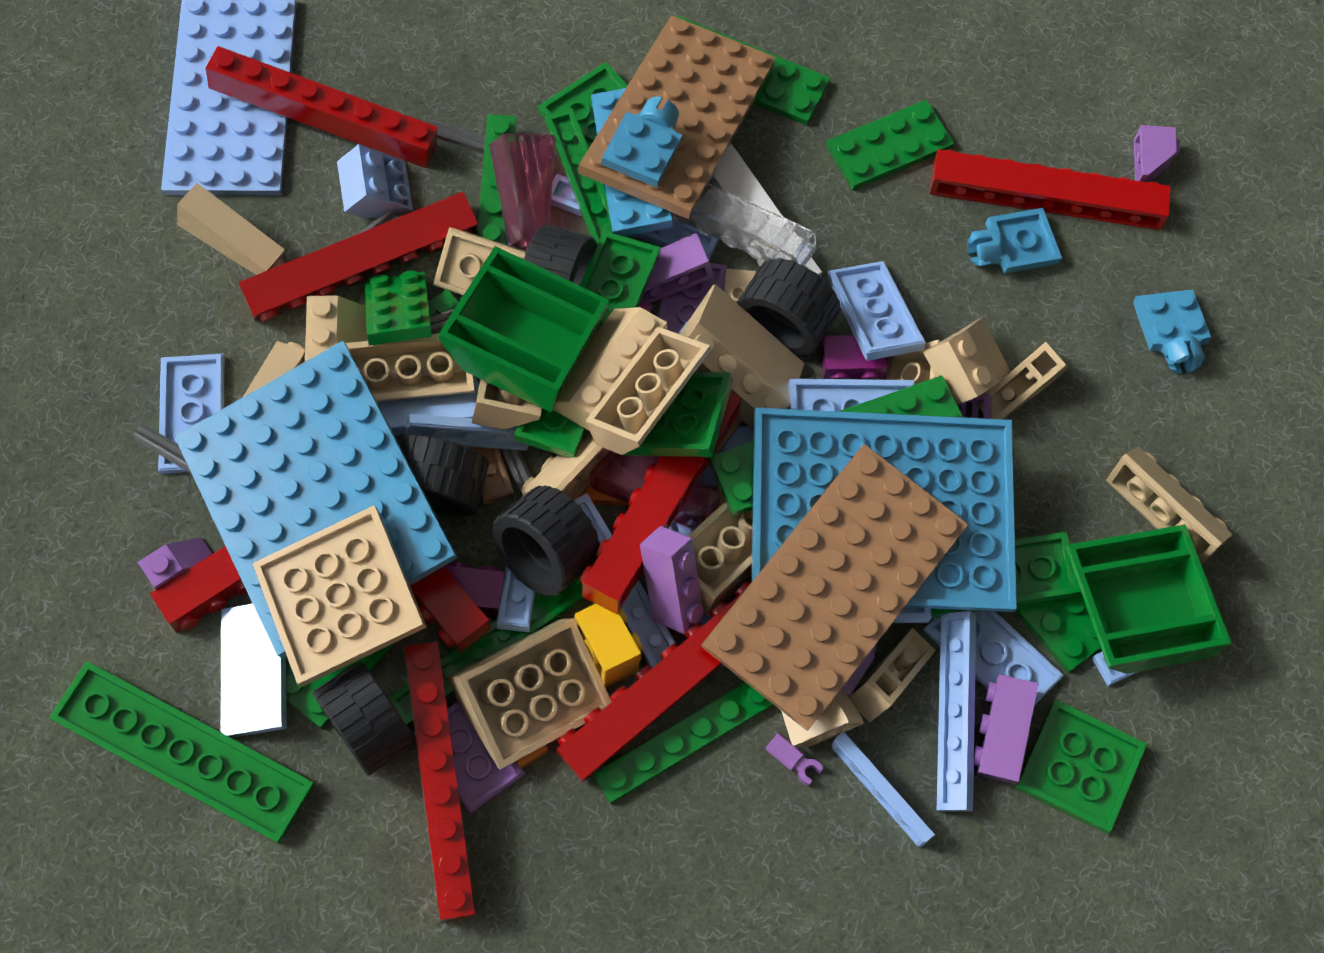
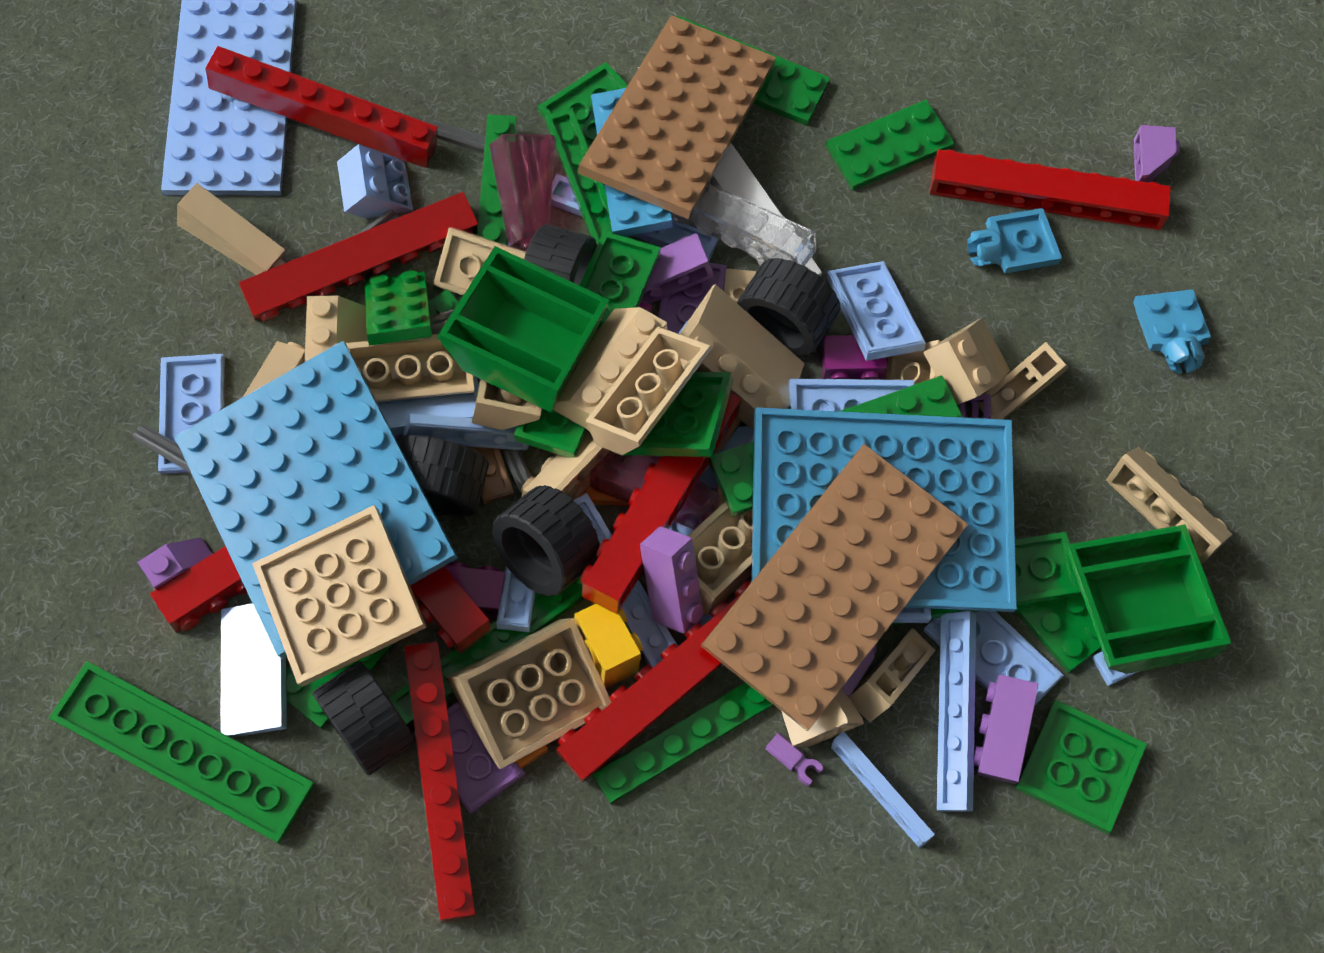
dark azure plate [601,96,682,188] -> none

